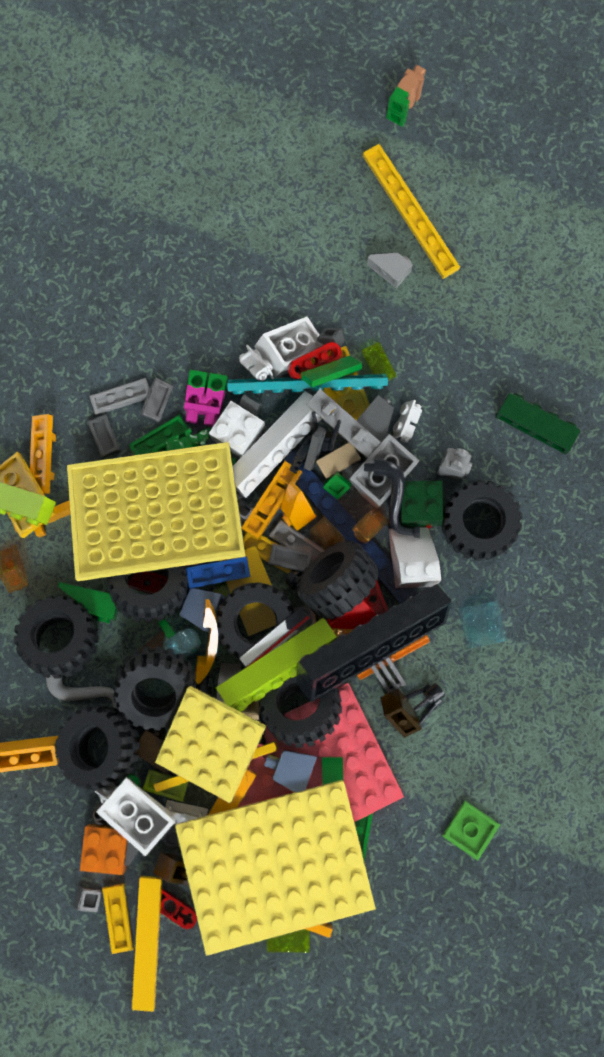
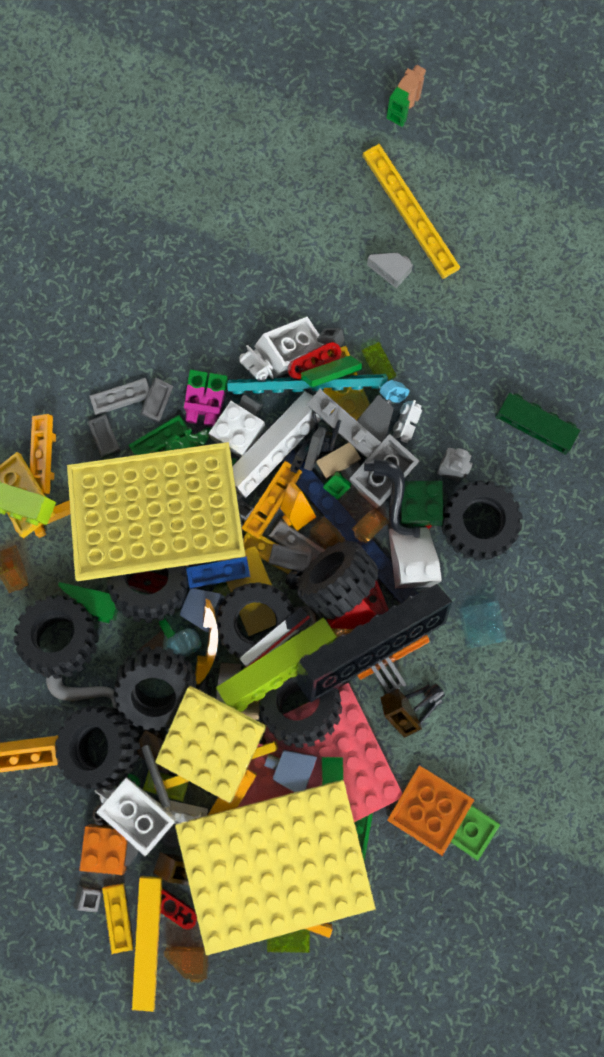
none -> dark grey bar [142,745,171,808]
none -> clear orange slope [164,946,209,983]
none -> medium azure beam [380,380,409,403]
none -> orange plate [387,765,474,856]

